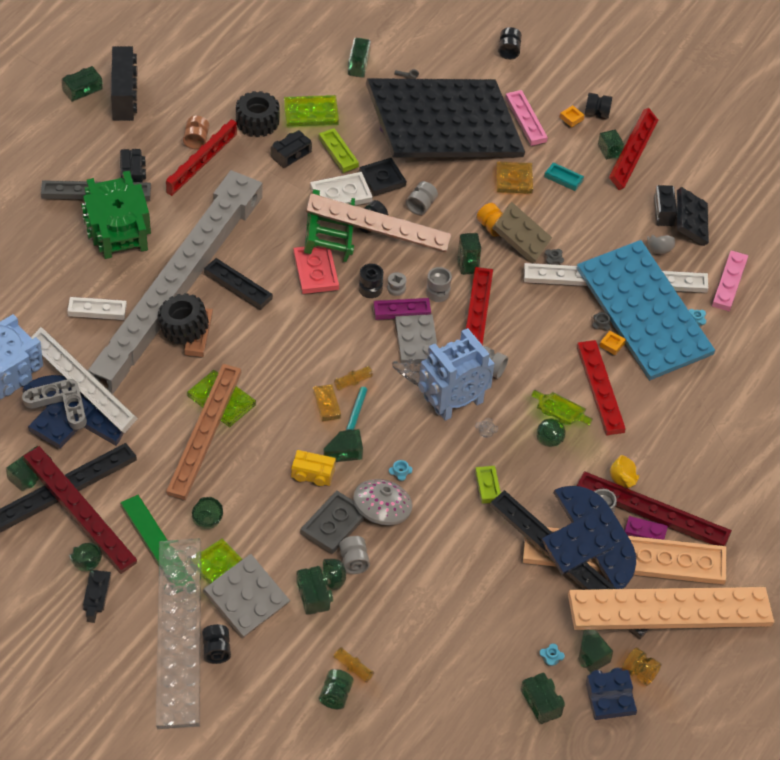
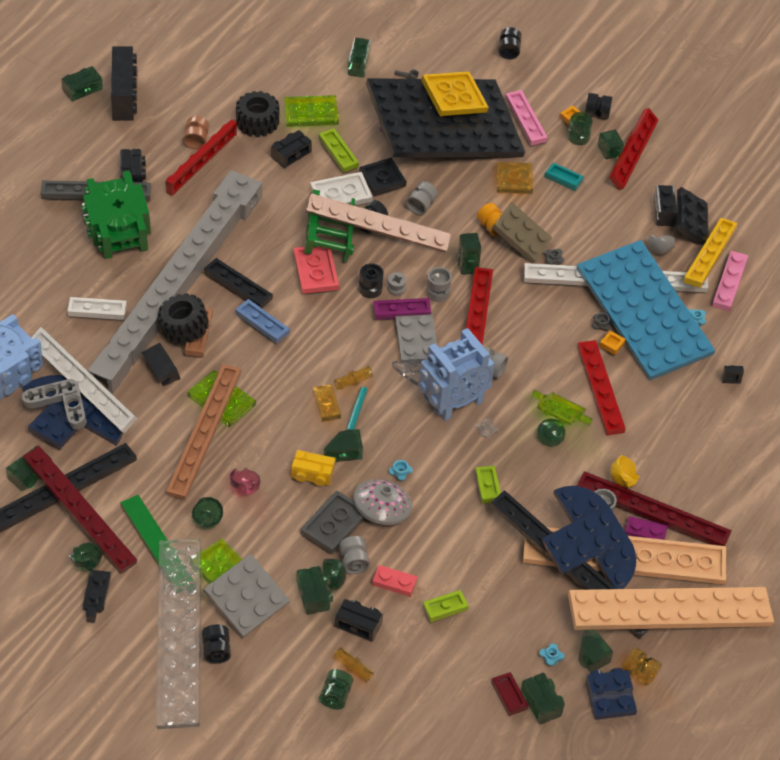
none -> black hinge [141,342,181,386]
none -> clear pink hair [230,468,261,495]
none -> medium blue plate [235,299,290,344]
none -> black brick [334,599,383,642]
none -> coral plate [372,565,418,597]
none -> yellow plate [421,72,489,116]
none -> lime plate [422,590,469,623]
none -> dark red tile [491,672,529,716]
none -> clear green wheel [568,112,593,145]
none -> yellow plate [683,218,738,288]
none -> black plate [721,365,744,384]

